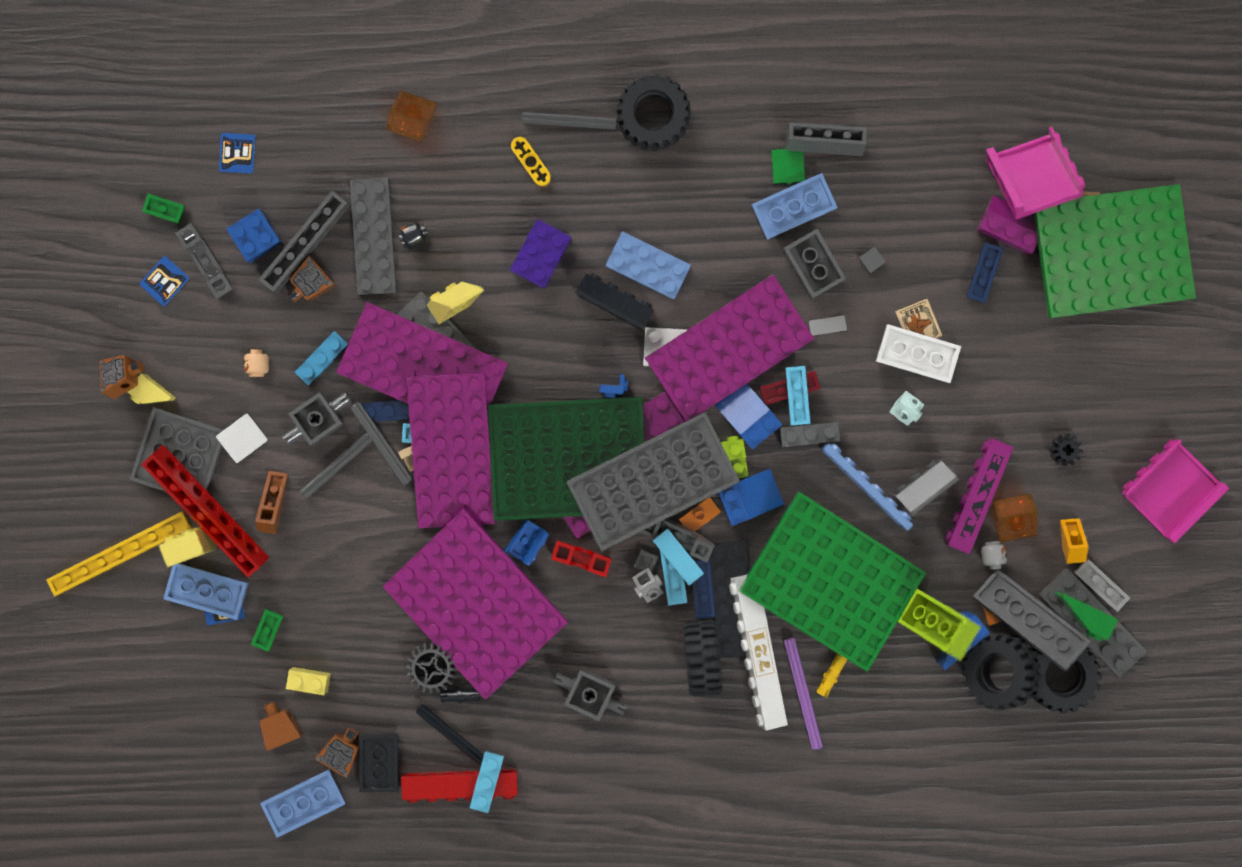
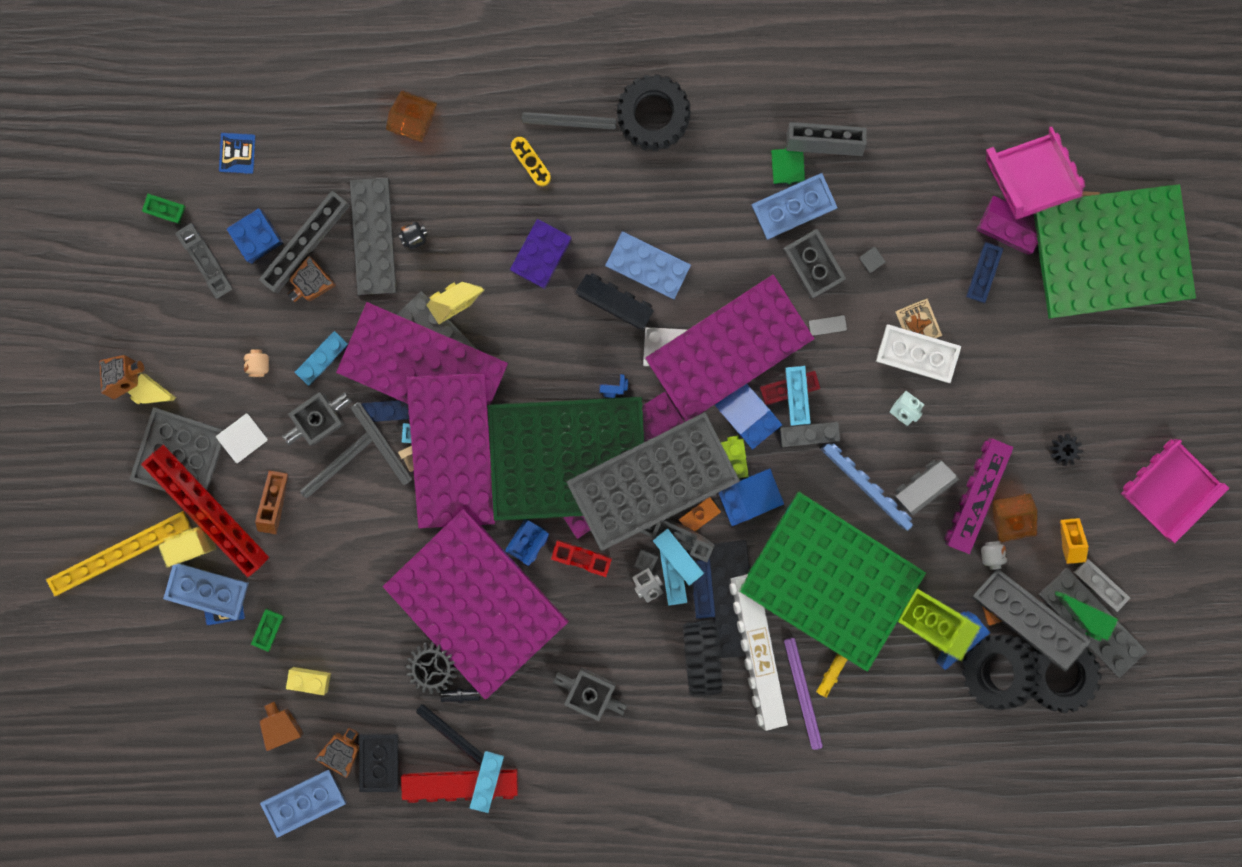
sticker [139,256,190,306] -> none

